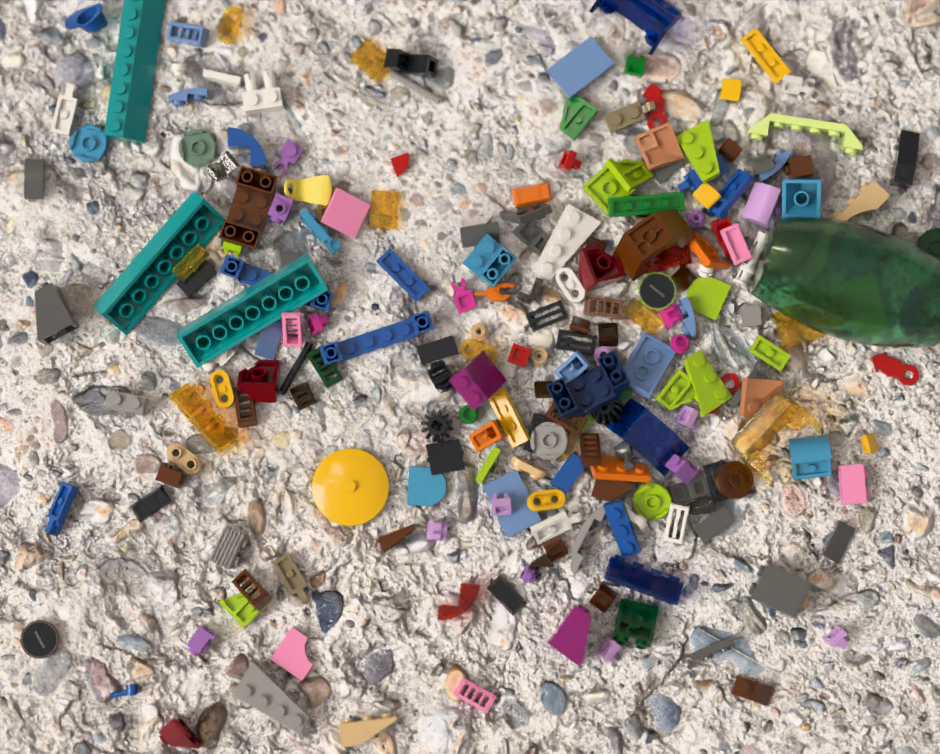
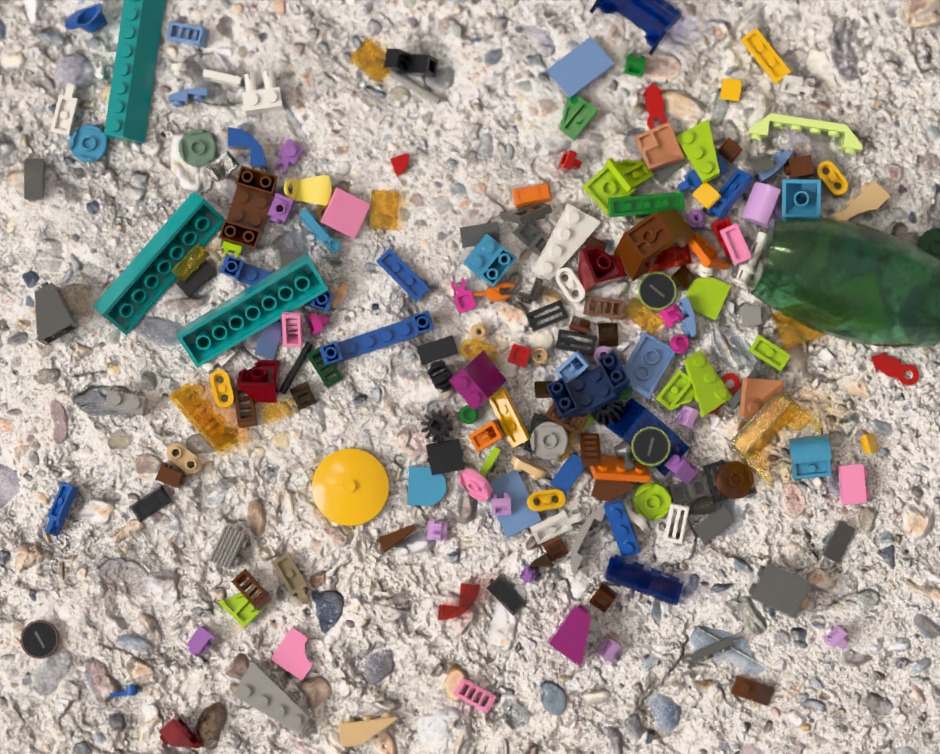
clear yellow plate [218,6,243,45] -> none
dark tan plate [604,101,657,133] -> none
dark green plate [612,598,659,649] -> none
black slope [889,129,920,189] -> none
none -> clear yellow plate [259,400,295,424]
none -> bright pink tile [458,469,493,501]
none -> black tile [631,427,670,466]
none -> yellow plate [816,161,848,196]

